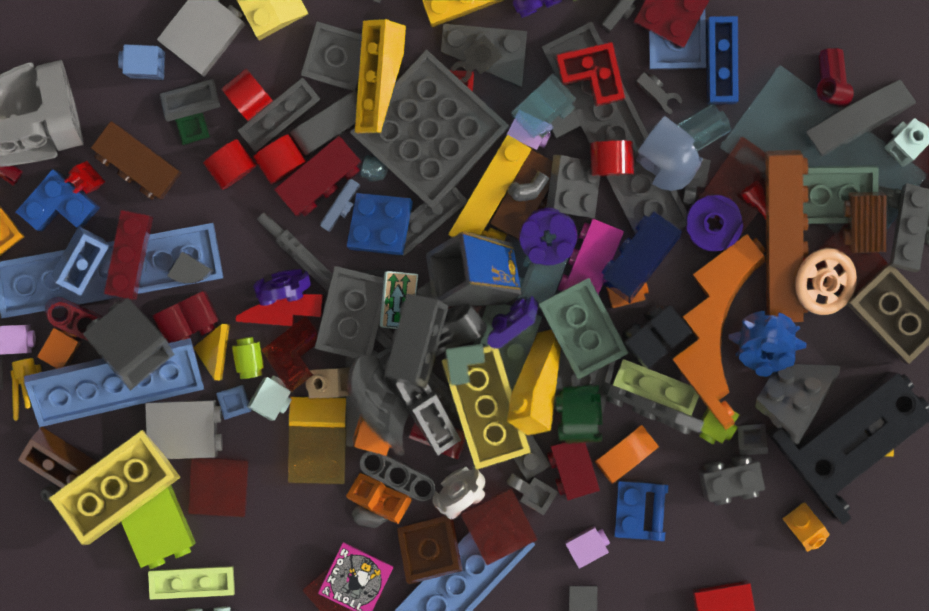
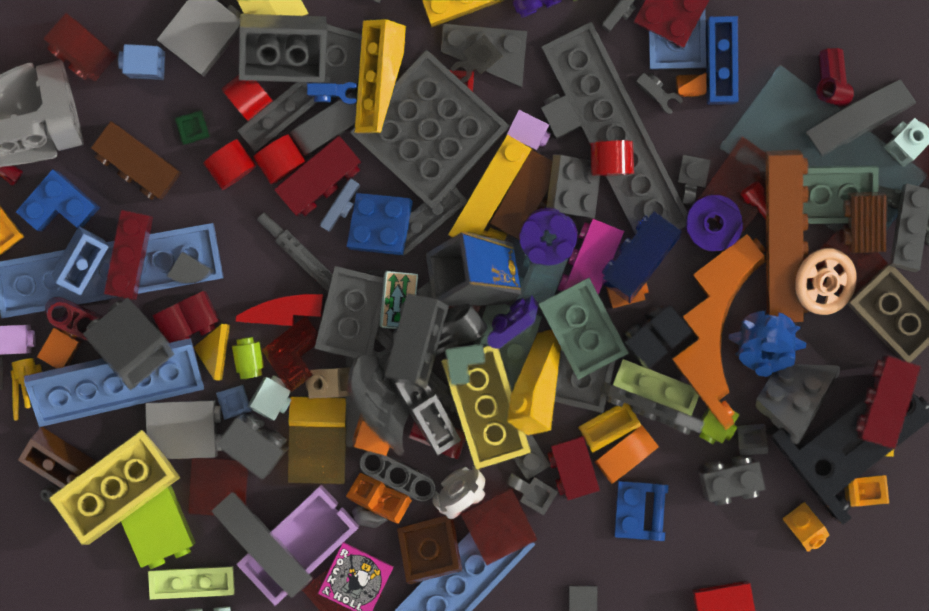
red plate [64,161,105,194] -> none
dark grey tile [159,79,221,122] -> none
dark purple plate [253,269,311,306] -> none
clear light blue plate [361,155,388,182] -> none
dark grey arm [508,171,550,202] -> none
clear light blue brick [511,74,576,140] -> none
red brick [556,42,625,107] -> none
dark green brick [556,385,603,443] -> none
lavender brick [565,525,610,569] -> none
sand blue brick [636,116,703,191] -> none
clear light blue panel [678,104,732,151] -> none
none -> clear red brick [44,13,117,81]
none -> dark grey slope [212,492,313,598]
none -> dark grey brick [217,413,289,480]
none -> lavender piece [236,485,359,606]
none -> dark grey brick [239,14,327,83]
none -> blue plate [307,82,357,105]
none -> yellow tile [578,402,642,453]
none -> orange slope [676,72,707,97]
none -> light orange bracket [845,475,889,507]
none -> dark red brick [855,355,921,449]

